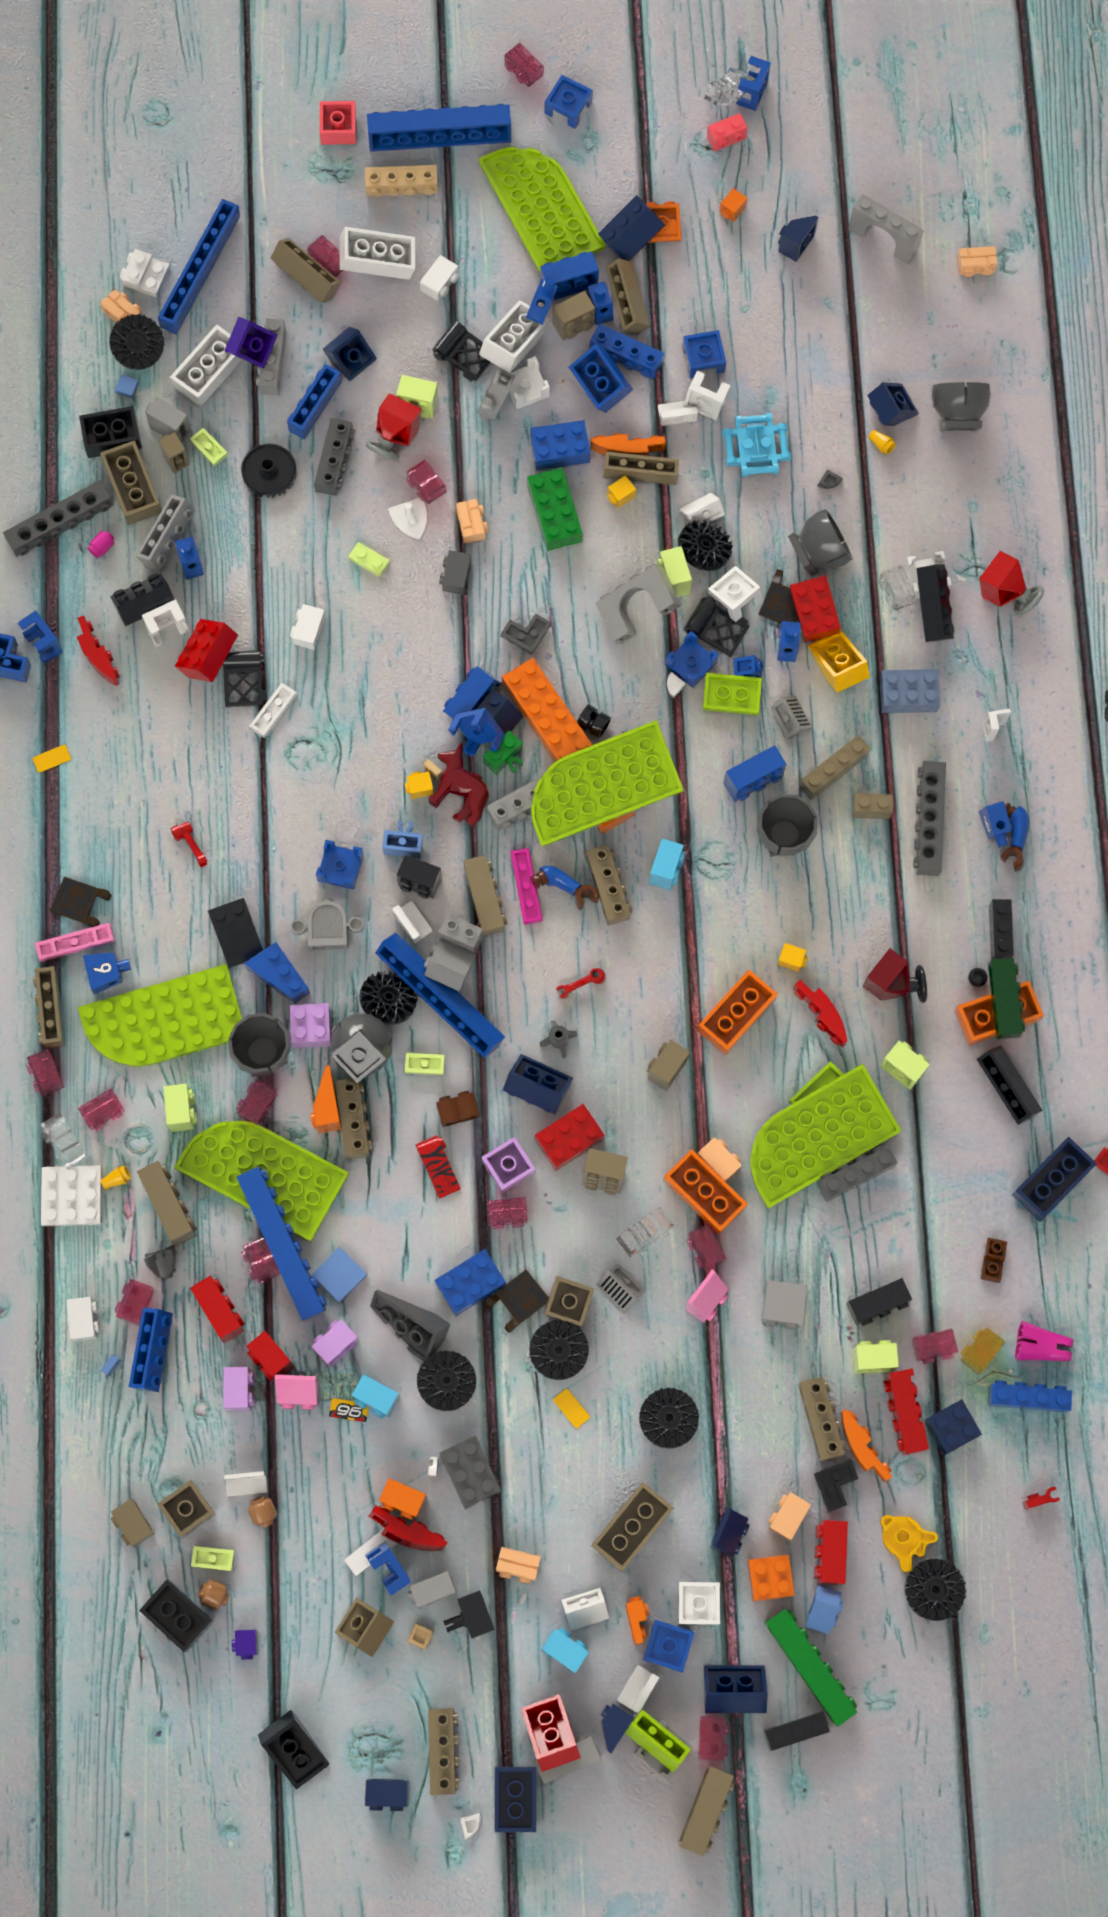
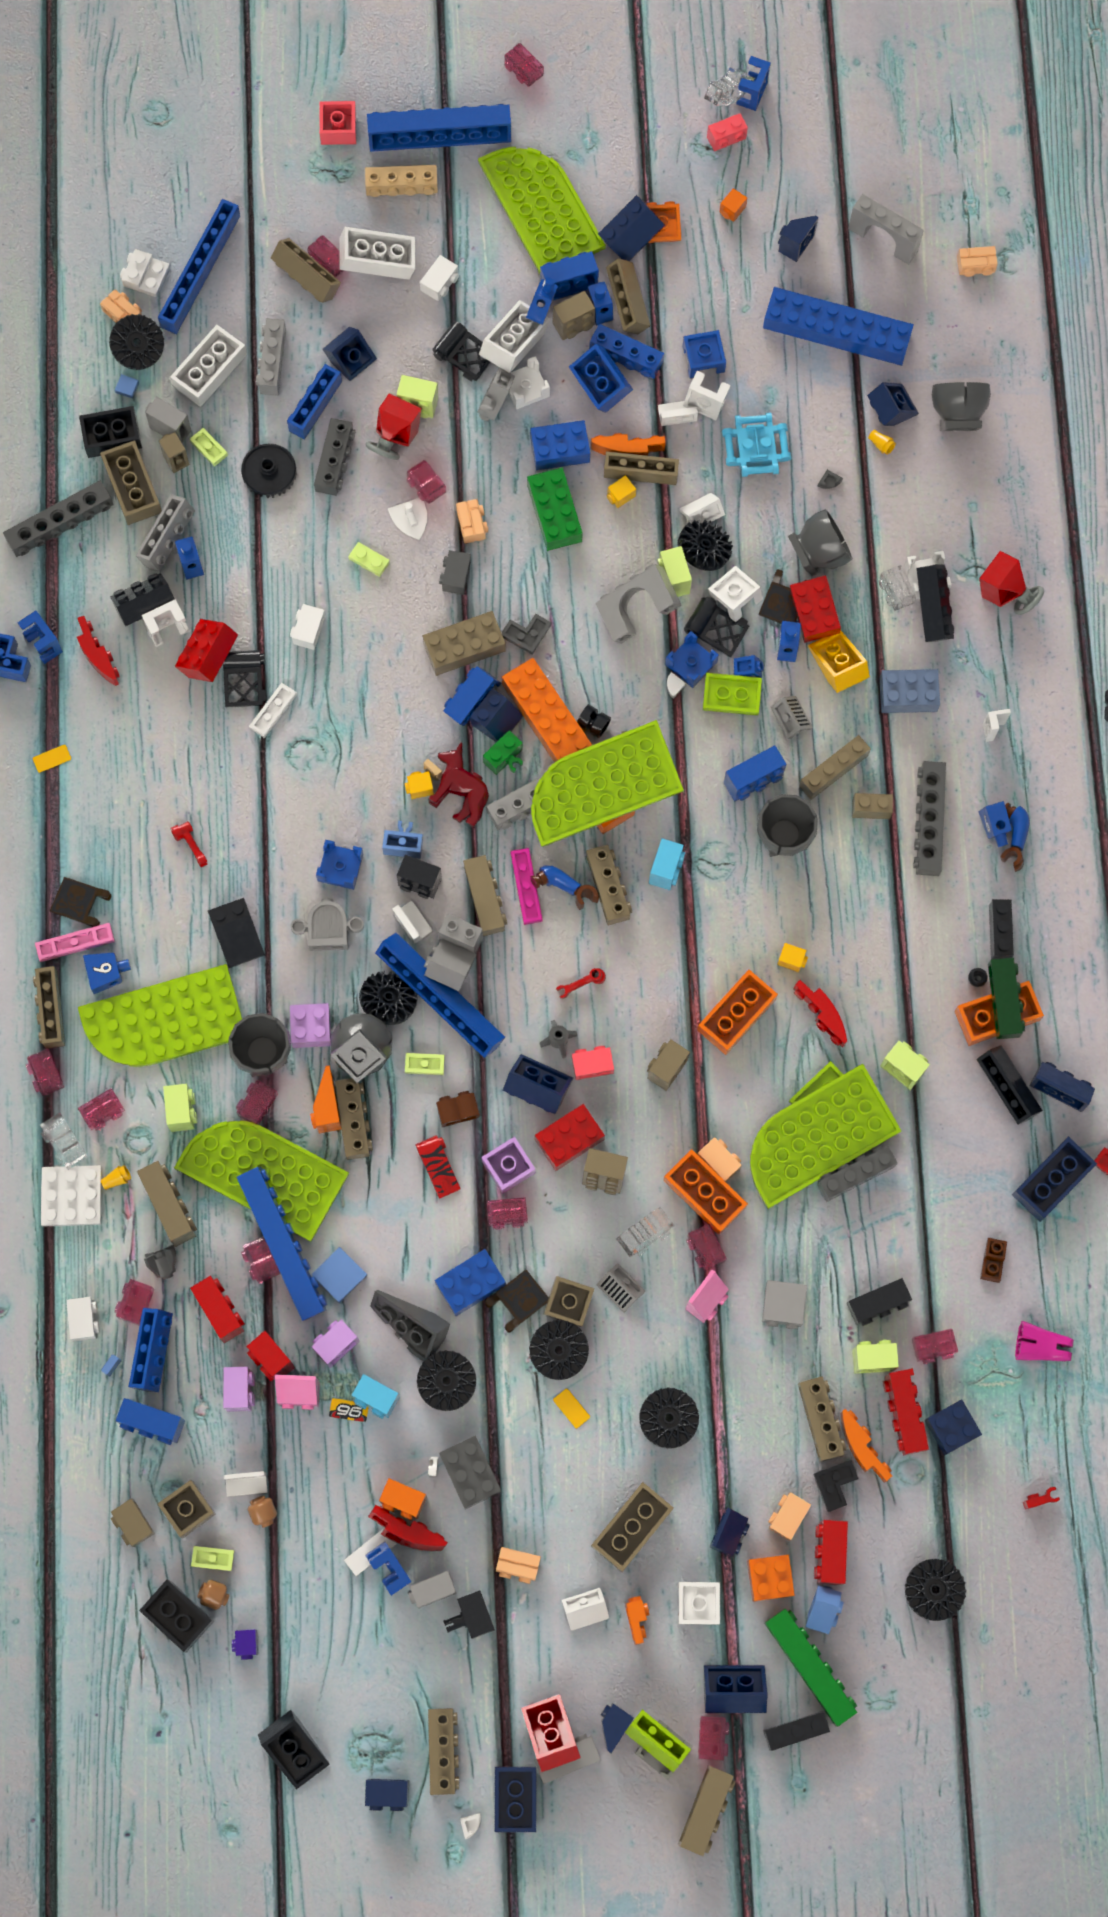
dark pink brick [87,531,115,558] -> none
dark purple brick [224,317,278,369] -> none
blue wedge [244,942,310,1004] -> none
dark tan slope [335,1597,394,1657] -> none
tan tile [407,1622,434,1650] -> none
blue panel [448,708,505,756] -> none
medium azure brick [541,1627,589,1673] -> none
blue panel [544,75,593,129] -> none
white panel [617,1665,660,1714] -> none
blue panel [643,1620,695,1673] -> none
dark red piece [862,948,927,1003] -> none
yellow tile [880,1515,938,1572] -> none
clear yellow brick [960,1327,1005,1375] -> none
blue brick [988,1380,1072,1413] -> none
none -> blue brick [116,1398,185,1445]
none -> dark tan brick [422,611,506,676]
none -> coral brick [572,1046,614,1080]
none -> blue brick [763,287,914,366]
none -> dark blue slope [1029,1062,1095,1112]

